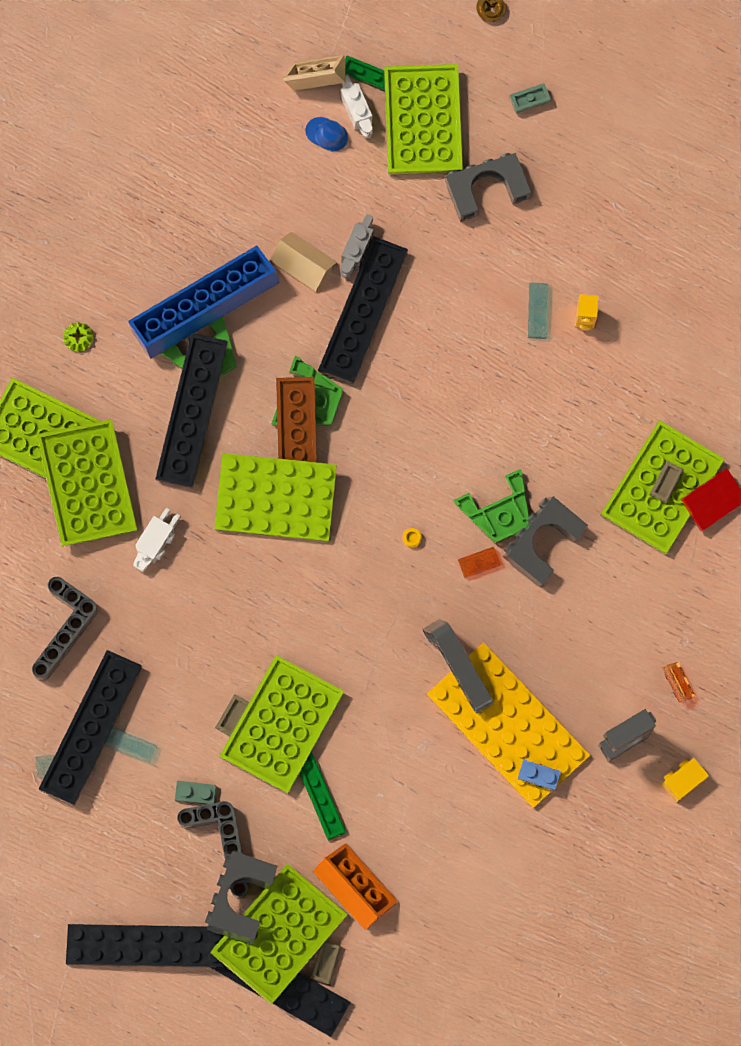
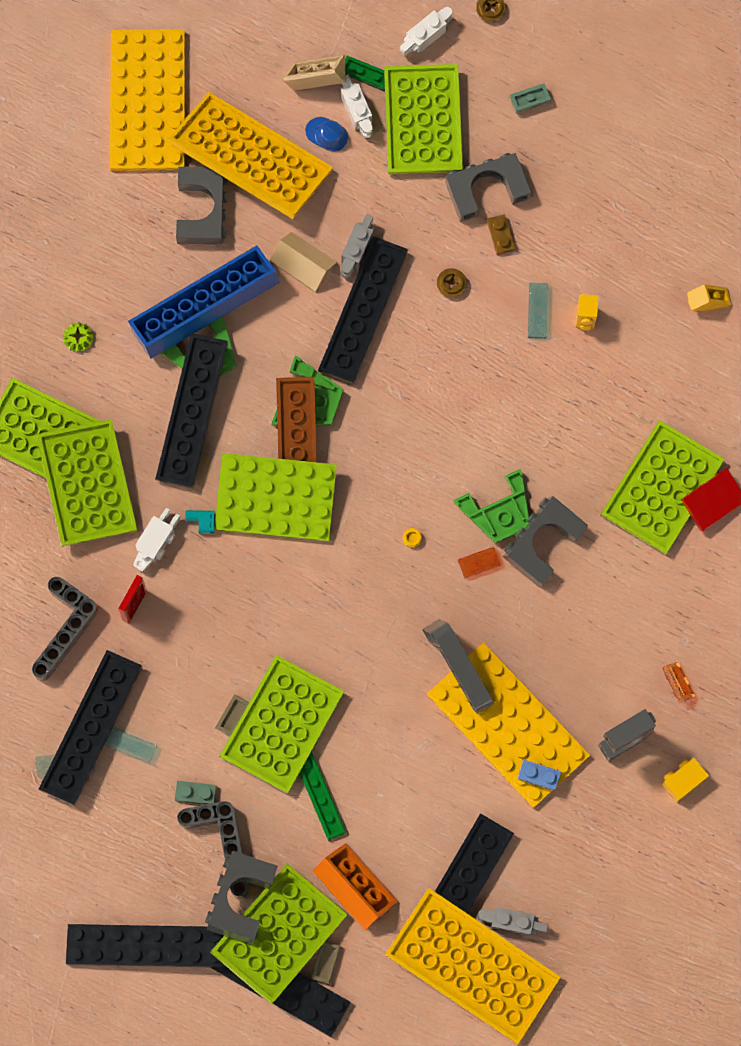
dark tan tile [650,461,684,504] -> none
none -> yellow plate [110,29,185,171]
none -> red tile [118,575,147,624]
none -> yellow plate [168,92,333,219]
none -> dark grey arch [176,167,227,244]
none -> teal piece [185,510,215,534]
none -> yellow plate [385,888,561,1044]
none -> white hinge [400,6,453,56]
none -> black plate [435,813,514,914]
none -> pearl gold gear [437,268,467,298]
none -> light grey hinge [477,907,548,936]
none -> pearl gold plate [487,214,515,255]
none -> yellow slope [687,284,731,312]

